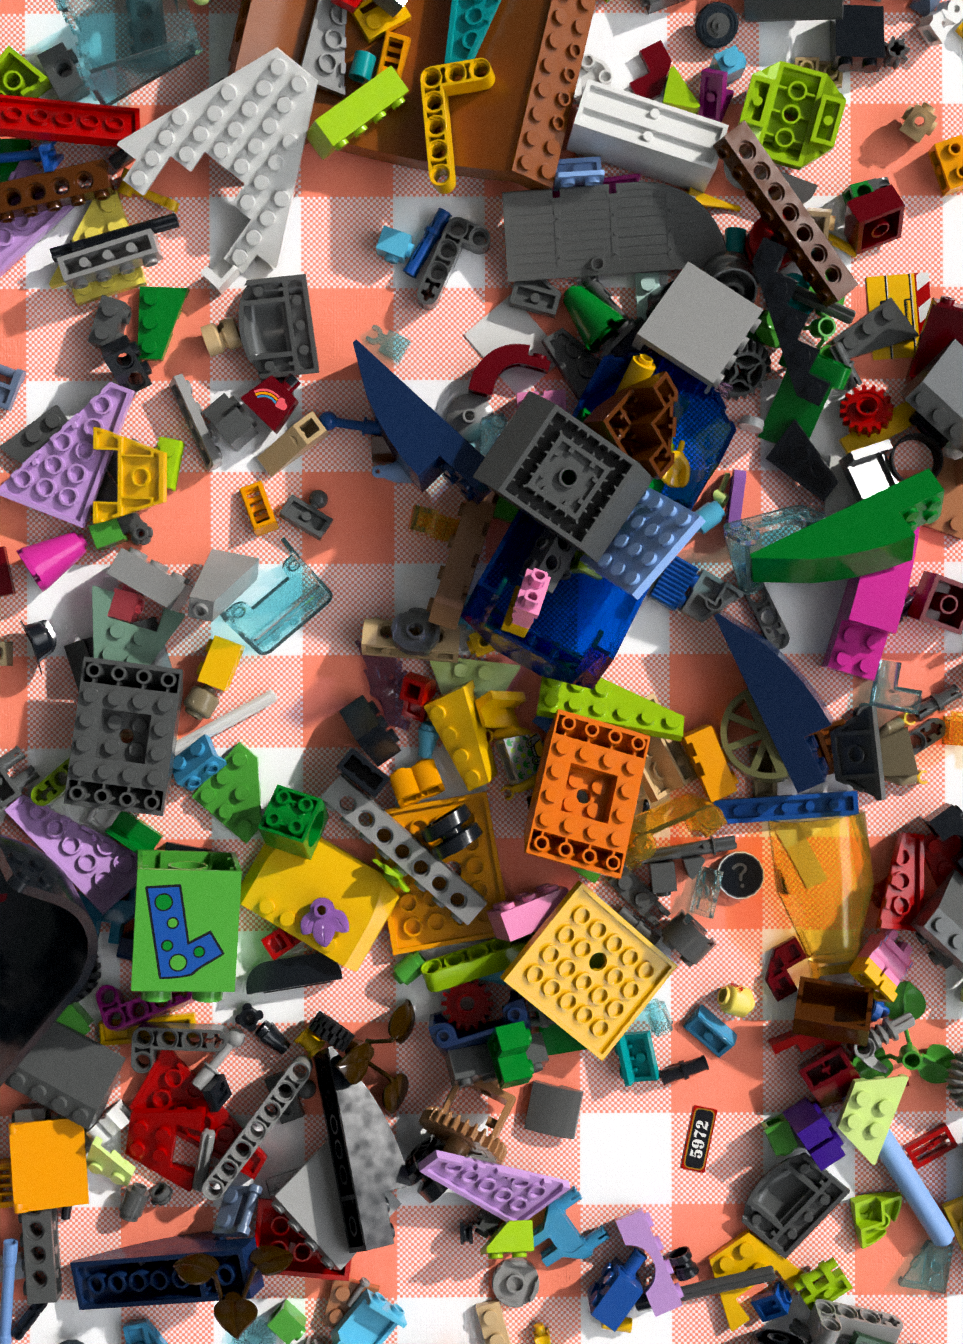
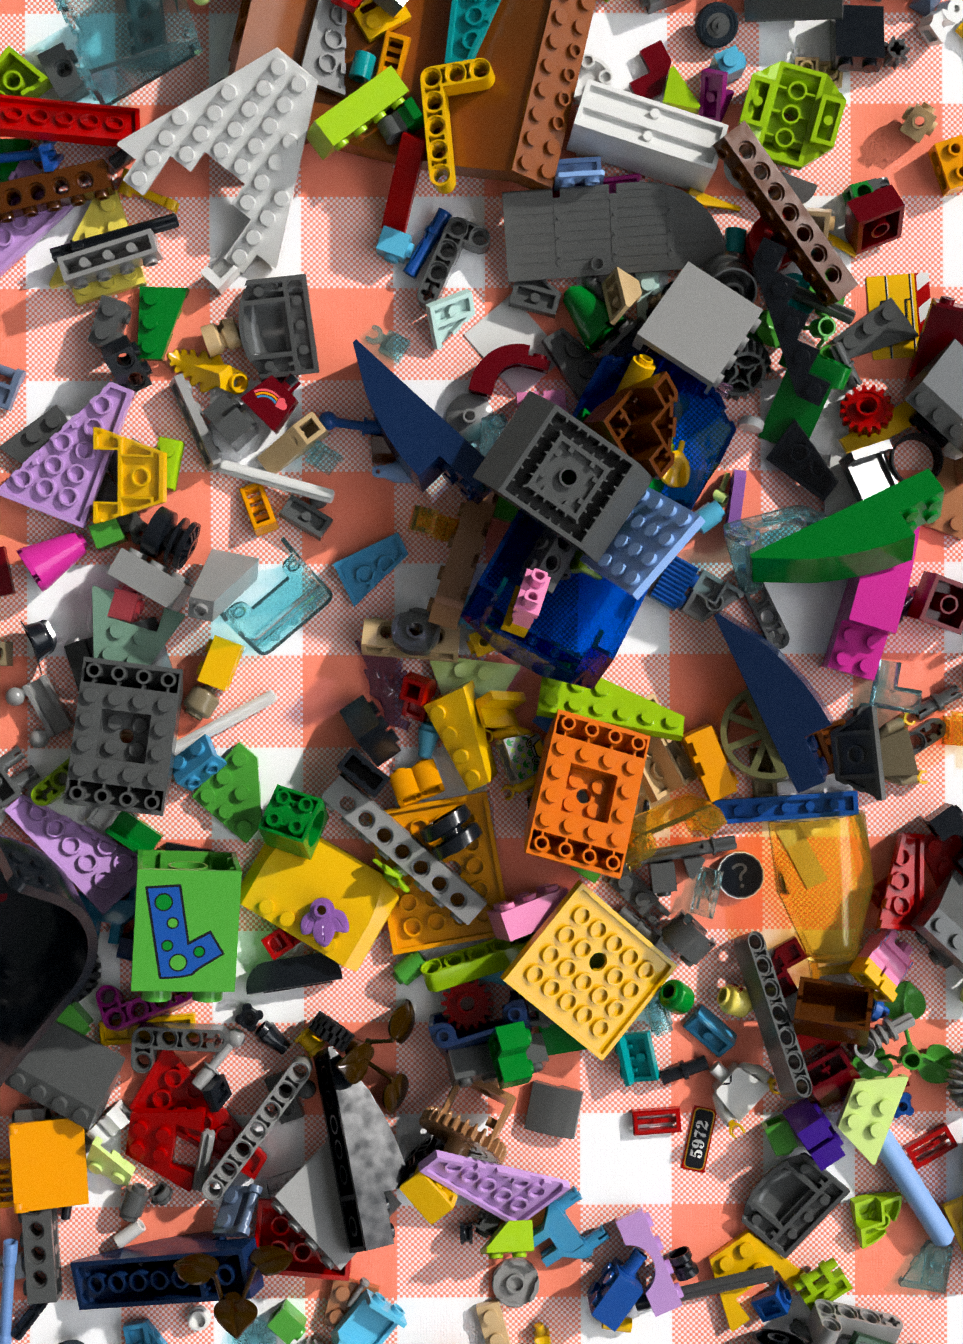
none -> light grey gear [5,675,74,748]
none -> white piece [114,1218,146,1248]
none -> black wheel [140,506,201,570]
none -> yellow plant [167,349,248,395]
none -> white plate [187,1305,212,1331]
none -> white axle [220,460,335,503]
none -> clear light blue panel [305,440,344,476]
none -> dark azure wing [333,532,408,607]
none -> leg [377,96,424,145]
none -> red tile [381,132,426,233]
none -> yellow panel [400,1166,458,1224]
none -> light aqua wing [425,289,475,350]
none -> tan slope [601,266,642,325]
none -> red tile [631,1106,682,1136]
none -> green head [658,979,695,1015]
none -> white torso [709,1061,781,1139]
none -> dark grey beam [733,931,812,1101]
none -> blue plate [894,1092,914,1118]

